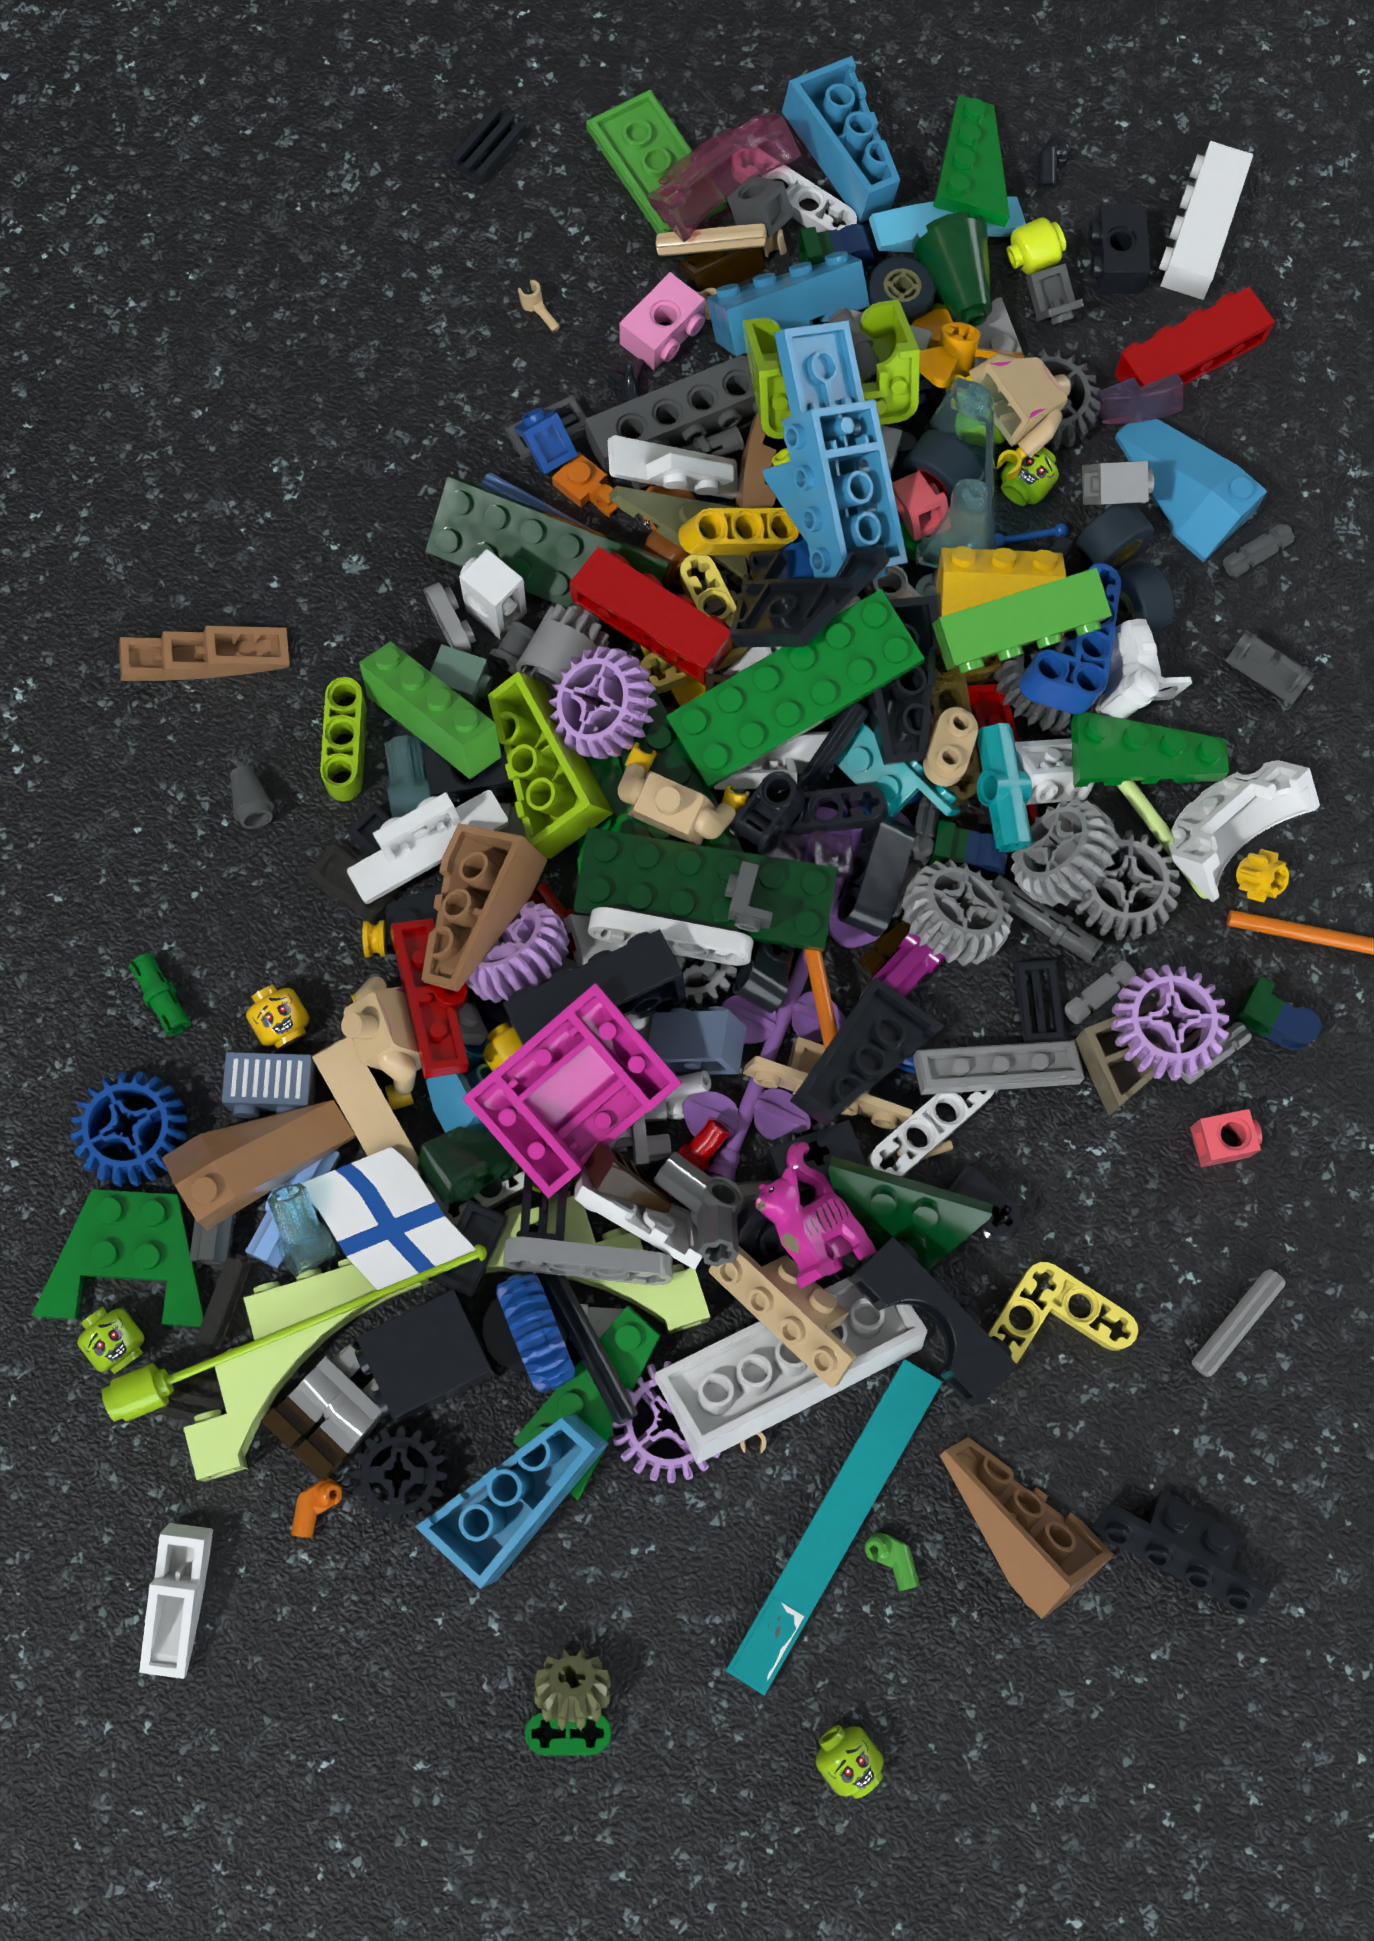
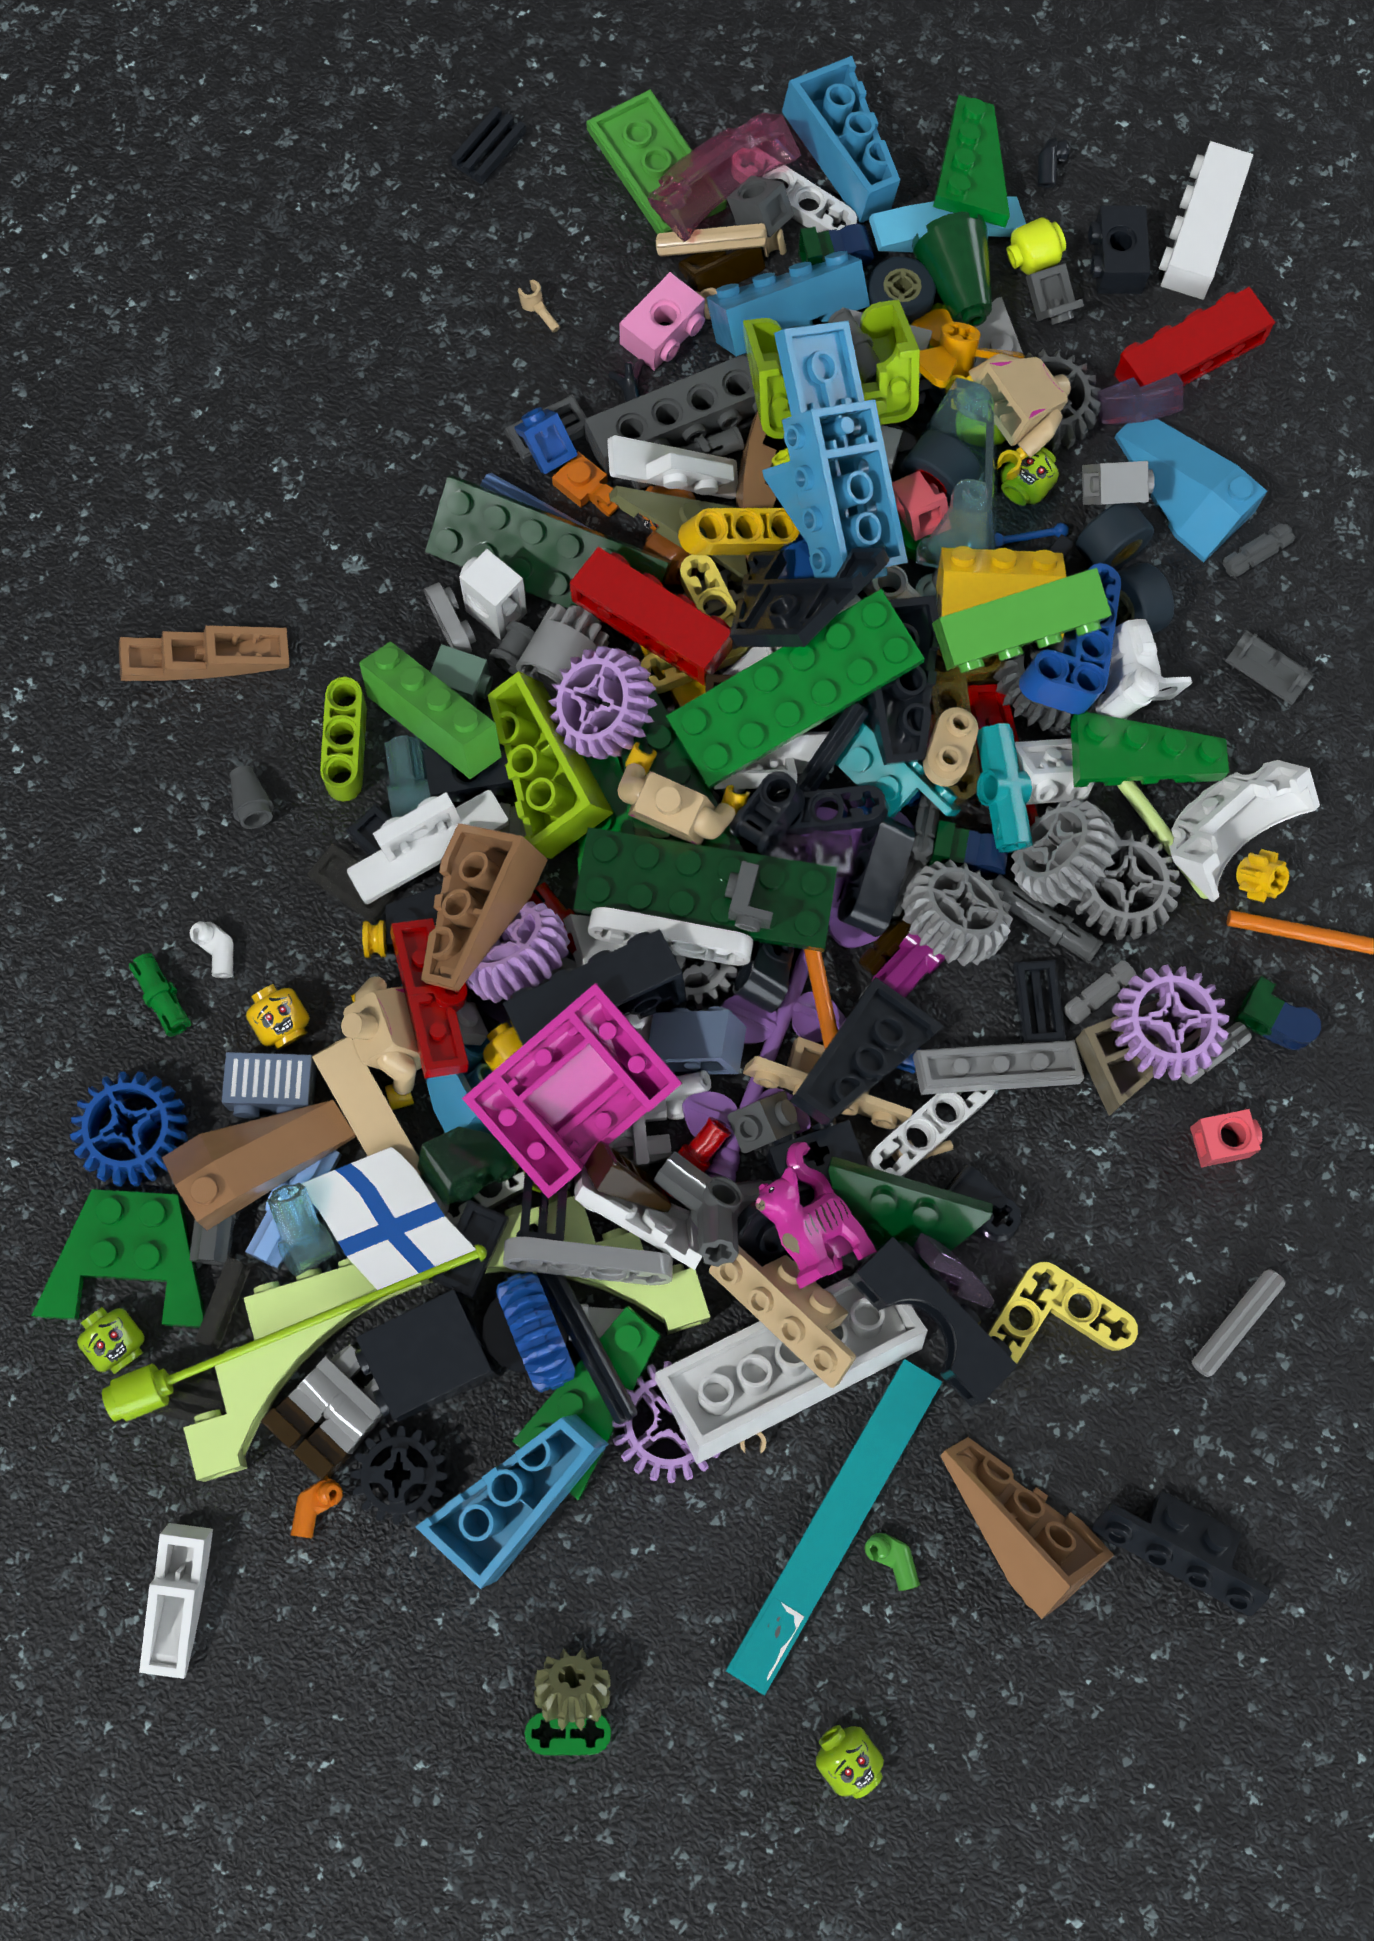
none -> white arm [190,921,234,978]
none -> dark grey bracket [727,1091,801,1153]
none -> clear purple slope [913,1233,995,1309]

